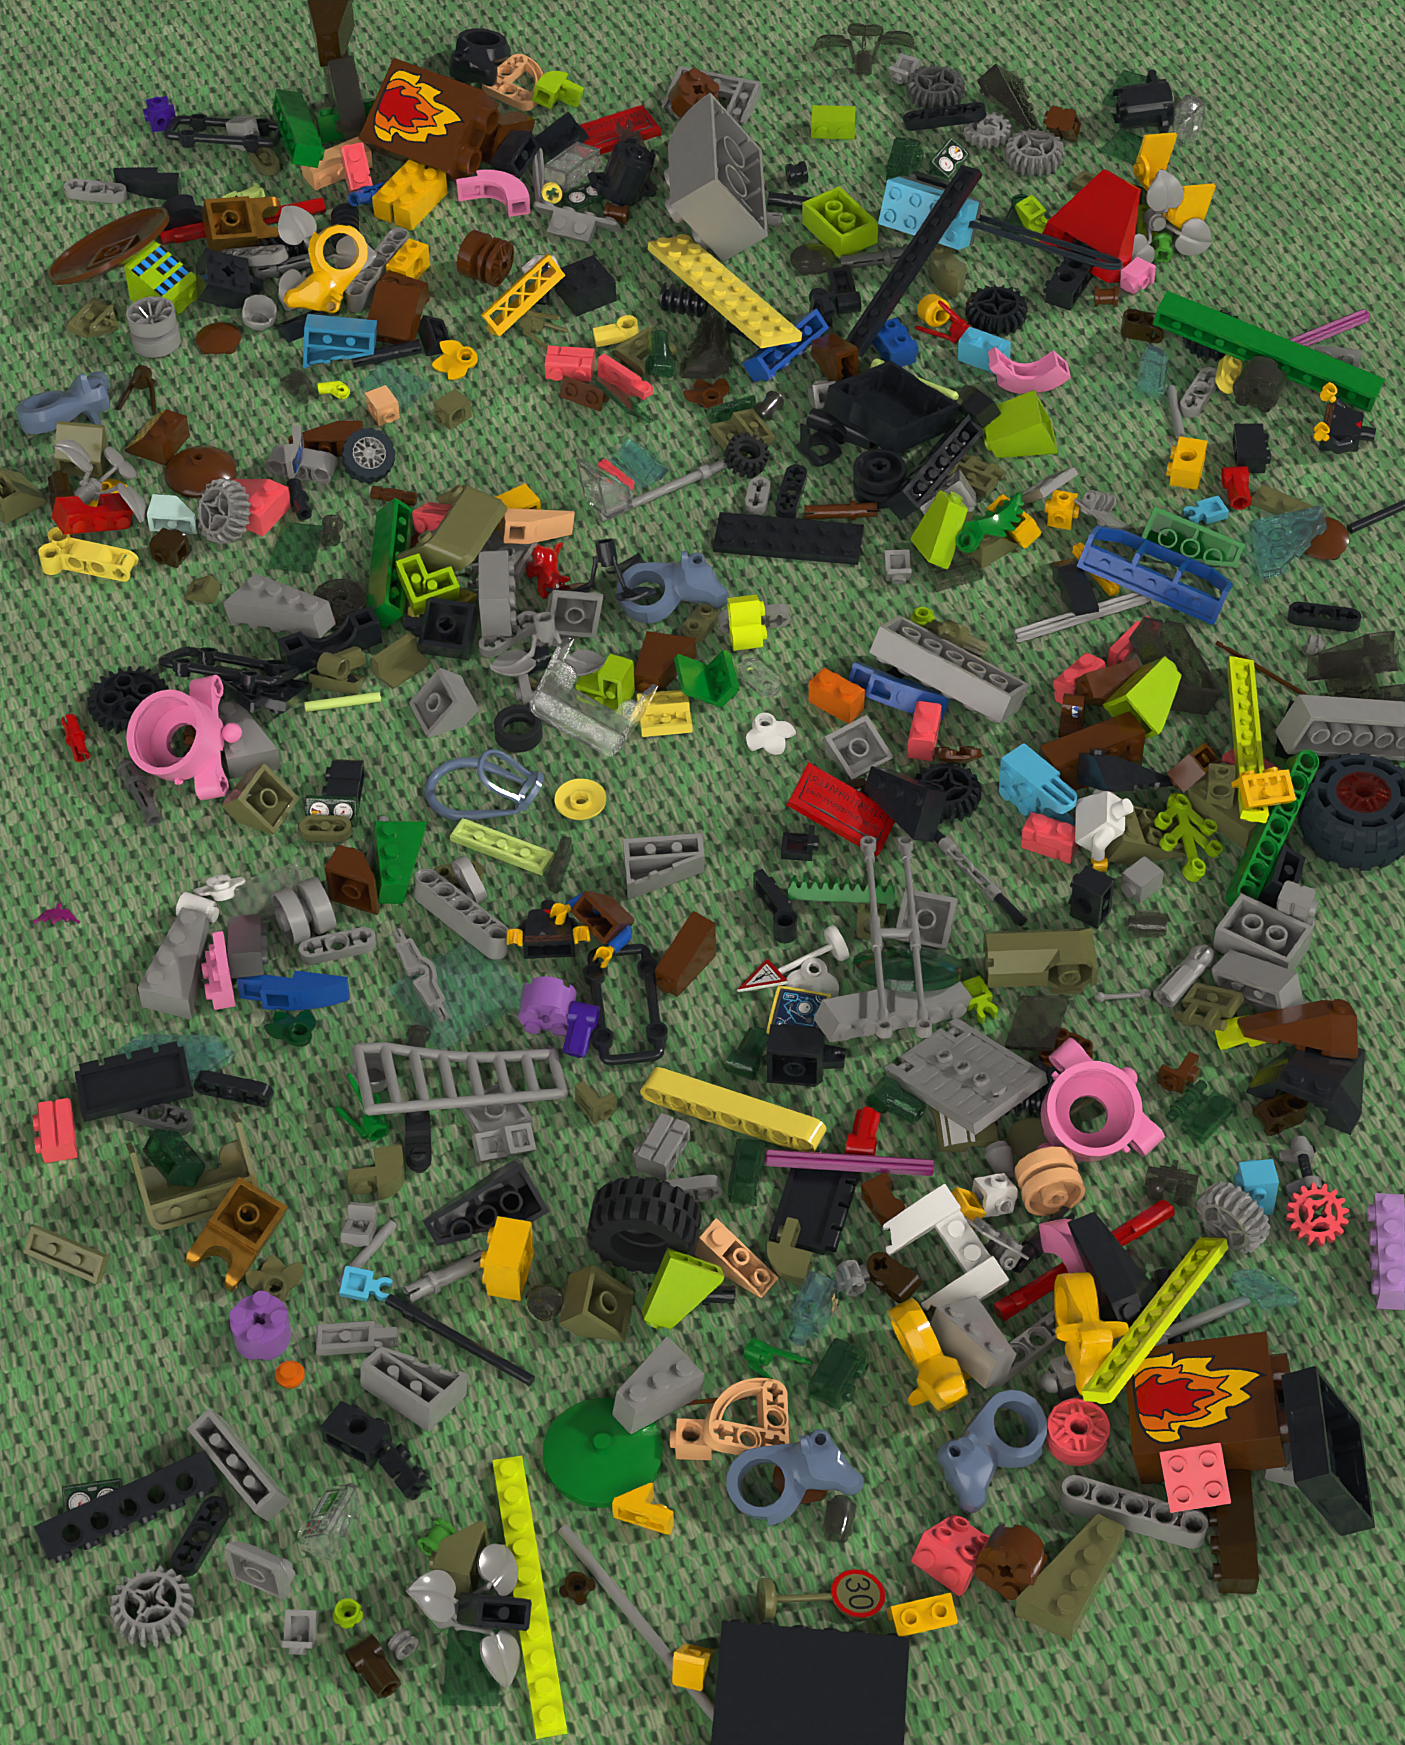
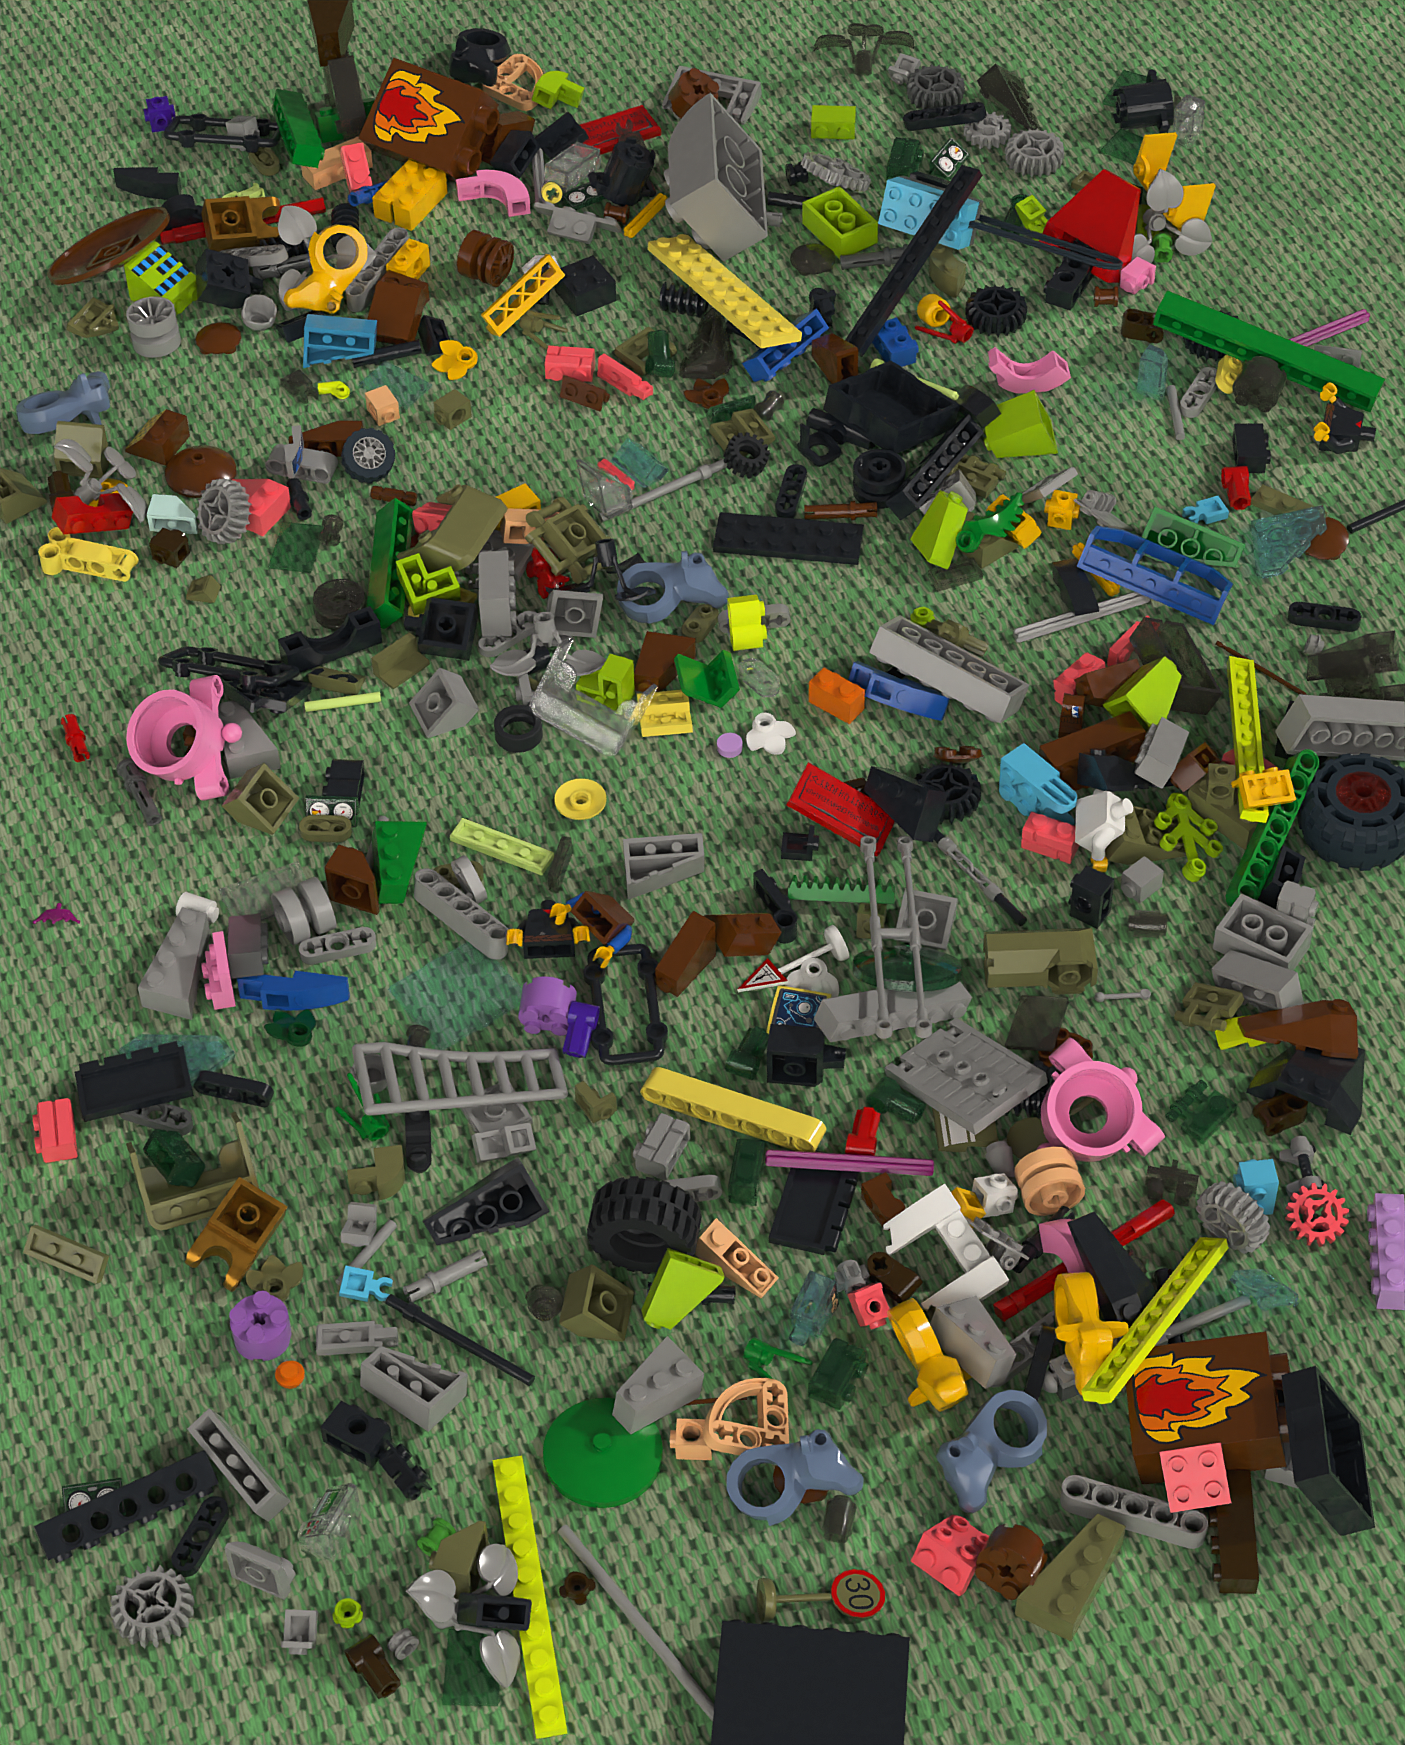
light grey beam [64,179,128,204] -> none
black gear [87,666,169,734] -> none
dark brown plant [117,365,157,415] -> none
white plate [193,875,245,901] -> none
light grey wedge [223,573,336,639] -> none
olive piece [317,646,366,680] -> none
light grey piece [392,928,450,1022] -> none
sand blue animal [424,749,544,821] -> none
yellow brick [480,1216,534,1301] -> none
piece [591,376,653,423] -> none
light yellow piece [592,315,639,347] -> none
yellow slope [612,1482,674,1535] -> none
yellow slope [672,1643,715,1691] -> none
light grey beam [745,477,770,515] -> none
olive brick [767,1217,815,1287] -> none
light grey brick [807,380,836,409] -> none
light grey slope [822,715,894,780] -> none
black plate [827,266,862,315] -> none
light grey bracket [884,549,912,584] -> none
yellow bracket [886,1593,958,1637] -> none
coral brick [907,701,942,761] -> none
medium azure brick [958,326,1011,373] -> none
lime plate [961,975,998,1024] -> none
reddish brown brick [1043,105,1081,142] -> none
coral wheel [1045,1398,1110,1466] -> none
light grey piece [1153,944,1215,1008] -> none
reddish brown bracket [1157,1051,1201,1094] -> none
yellow brick [1166,436,1208,490] -> none
none -> olive brick [525,497,611,584]
none -> yellow axle [623,193,668,238]
none -> reddish brown slope [704,913,782,957]
none -> lavender tile [717,733,742,758]
none -> light grey gear [801,152,871,192]
none -> coral brick [847,1282,889,1330]
none -> black beam [1023,1325,1056,1402]
none -> light grey wedge [1135,717,1189,789]

